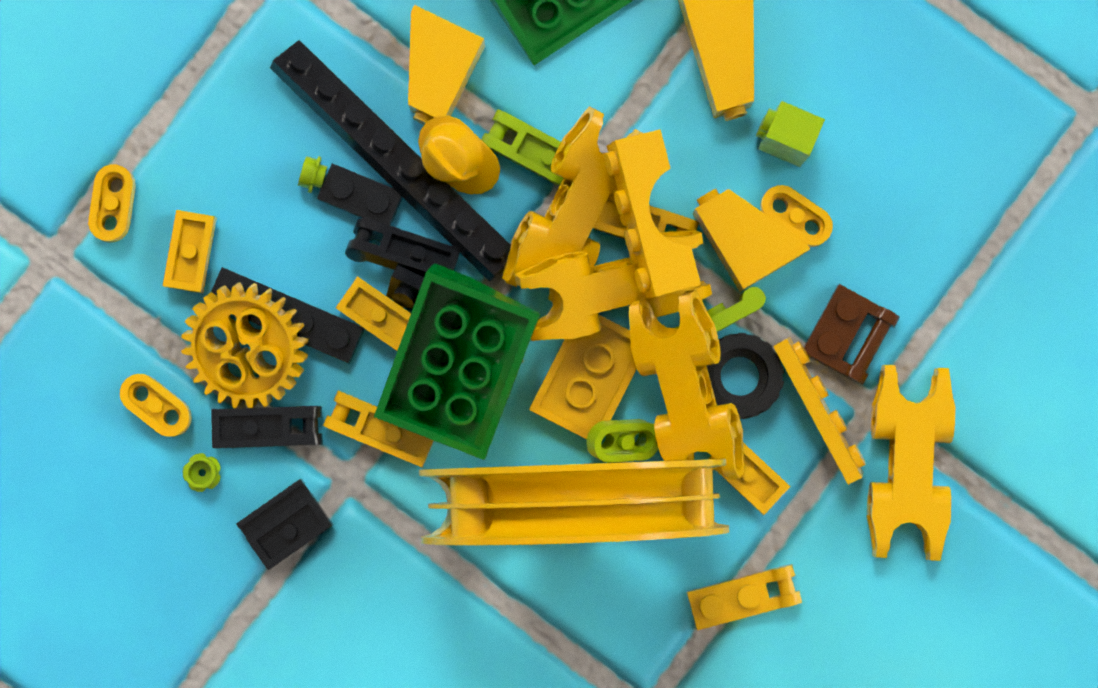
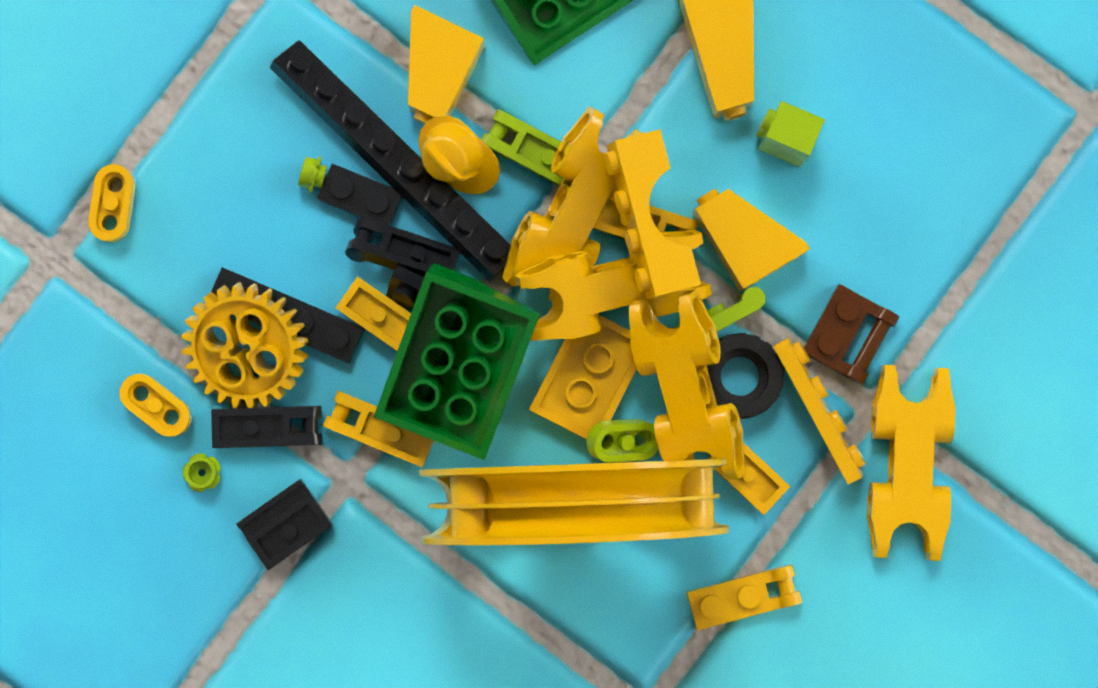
yellow plate [162,210,217,294] -> none
yellow plate [760,185,833,247] -> none

